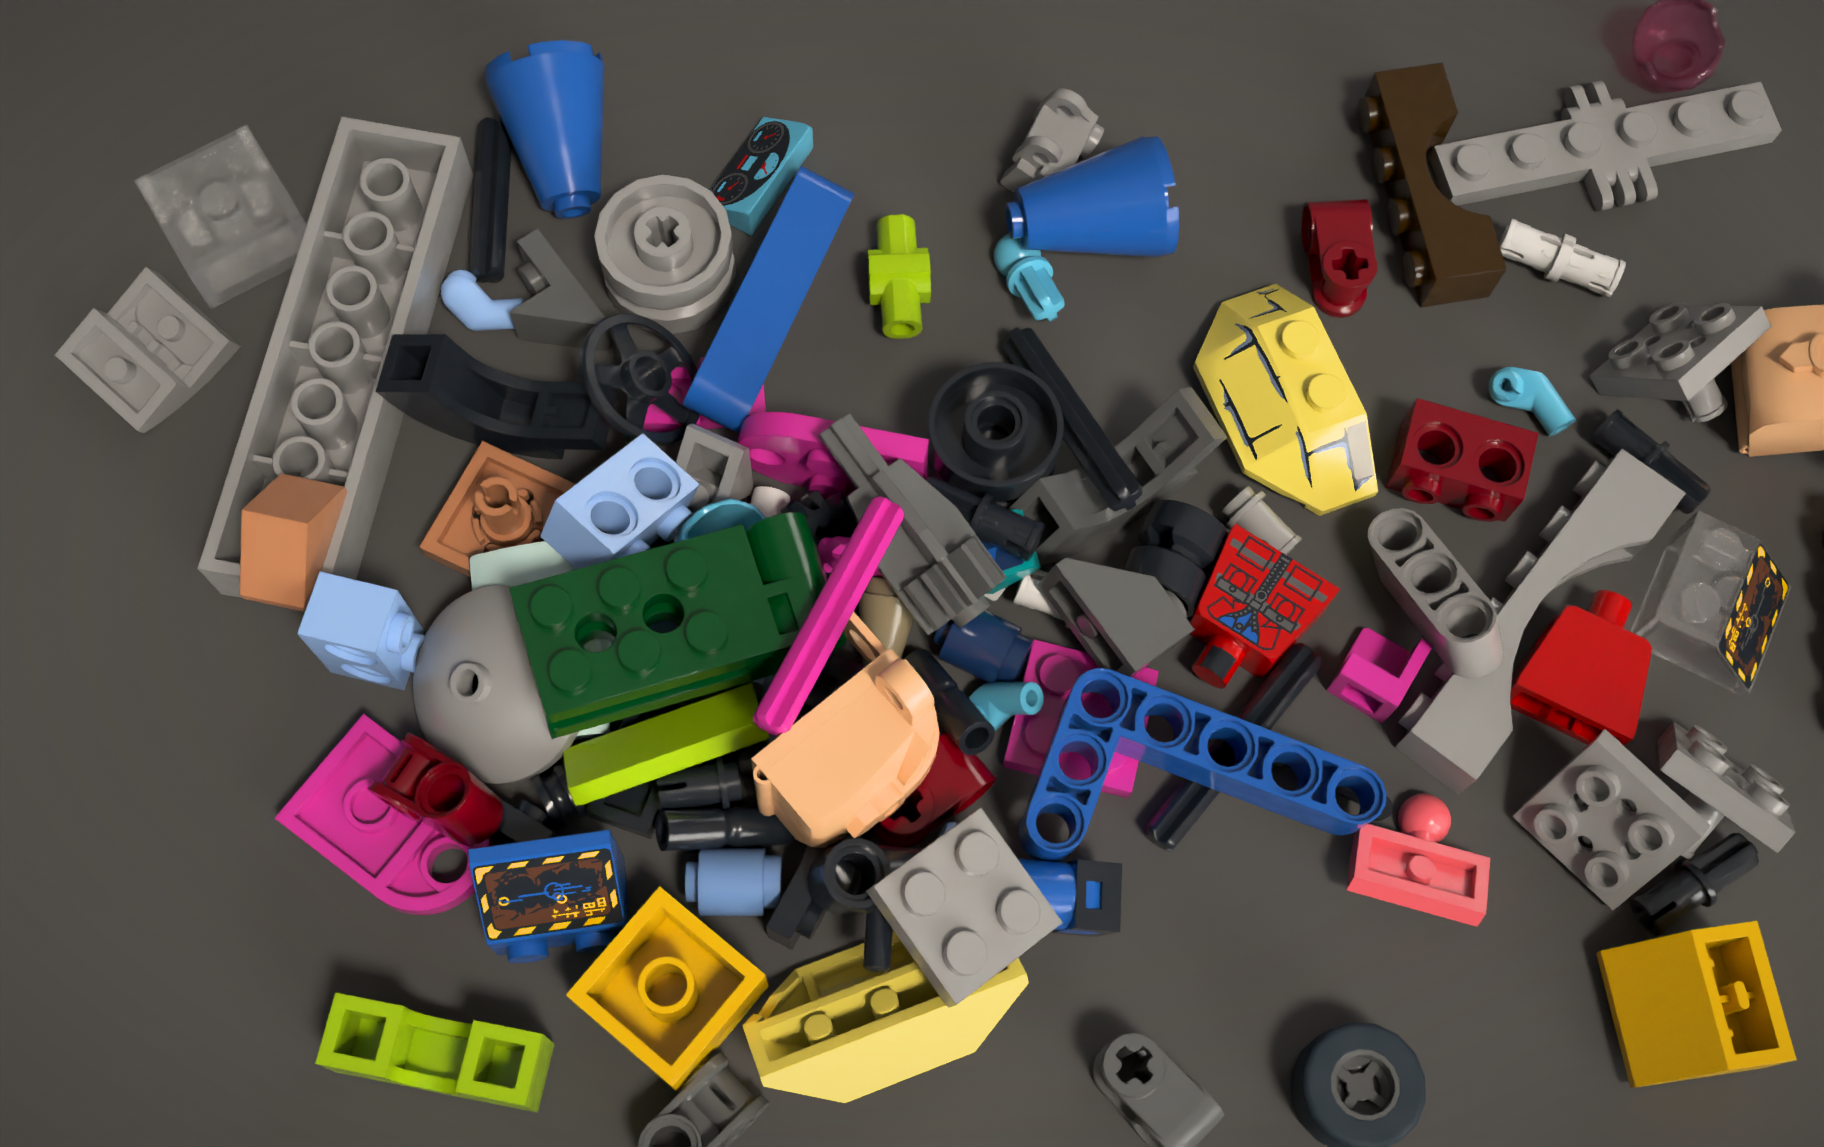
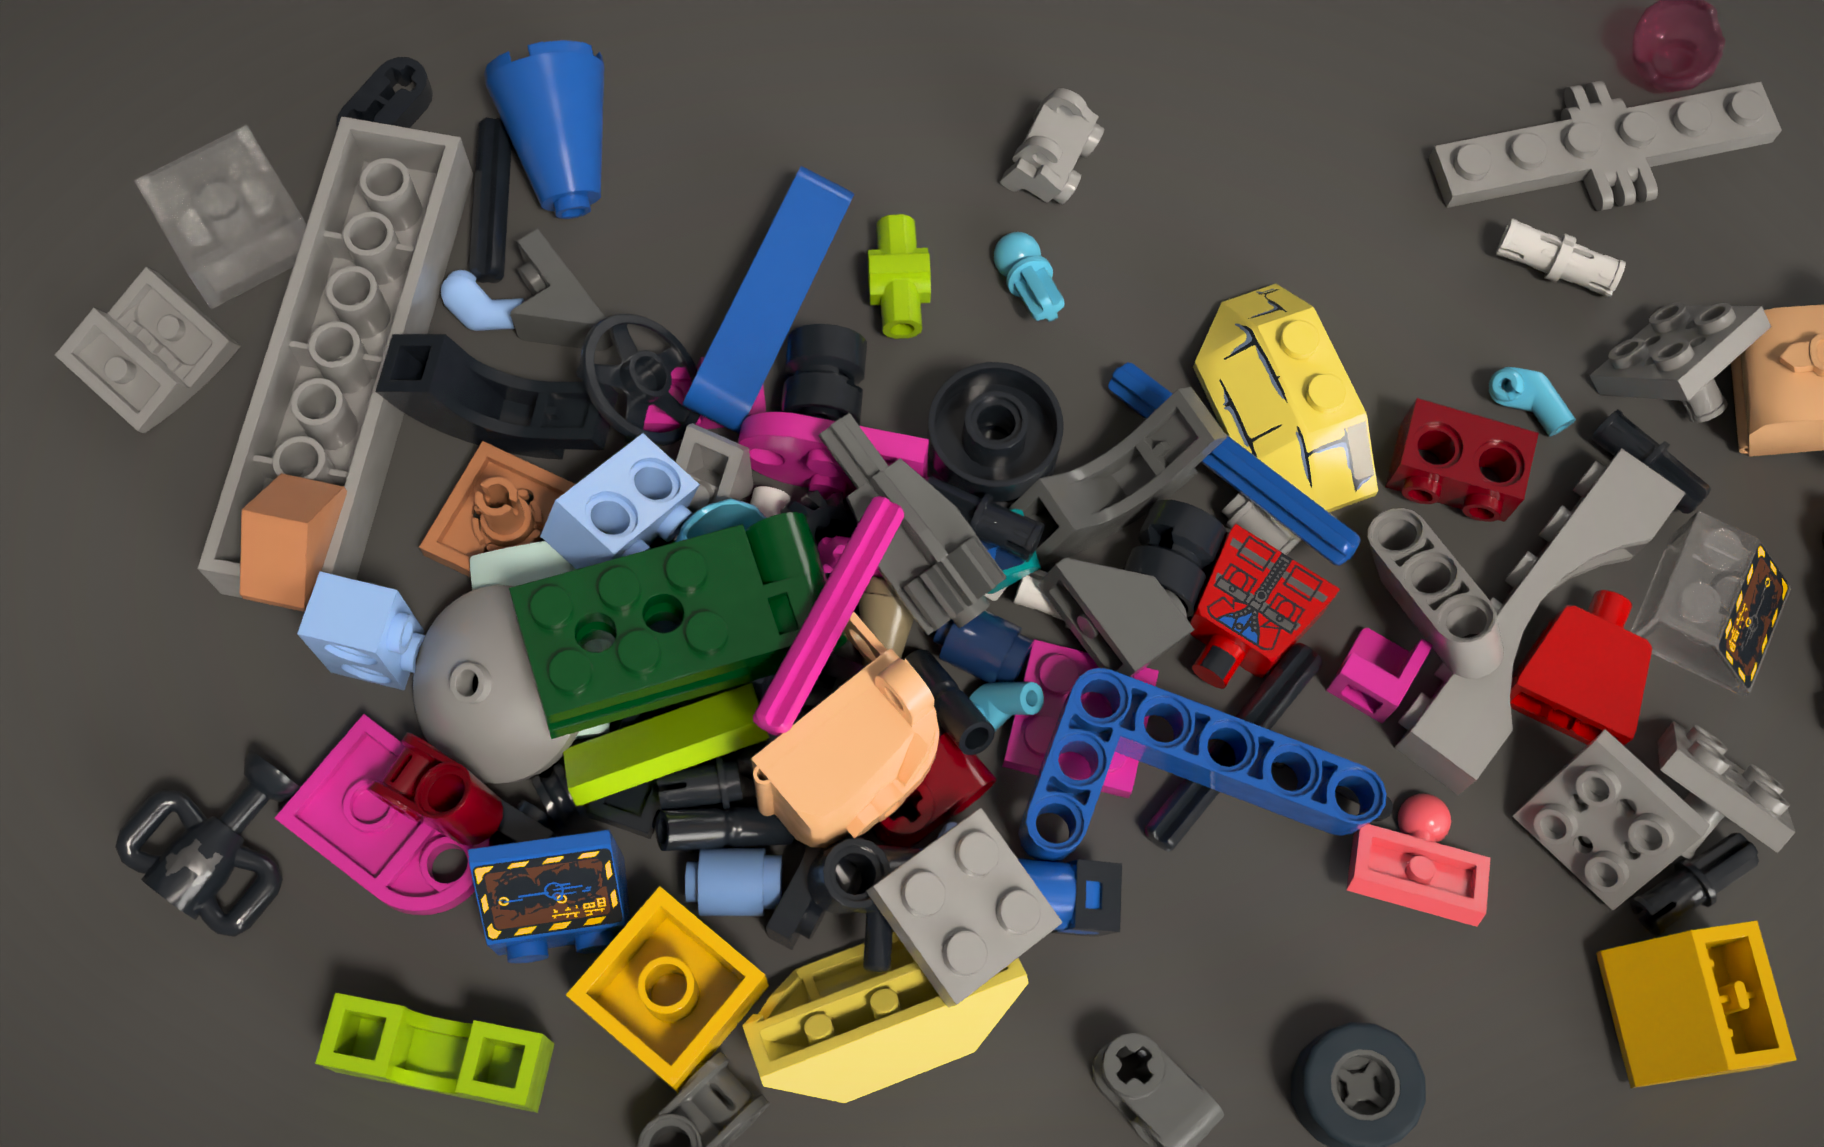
light grey wheel [594,175,736,334] -> none
slope [711,117,813,236] -> none
black axle [1003,327,1142,512] -> none
blue cone [1005,136,1179,257] -> none
dark red piece [1301,199,1378,318] -> none
dark brown arch [1358,62,1507,308] -> none
none -> black piece [115,750,301,937]
none -> black beam [336,57,433,129]
none -> black wheel [781,324,867,426]
none -> blue axle [1108,362,1361,566]

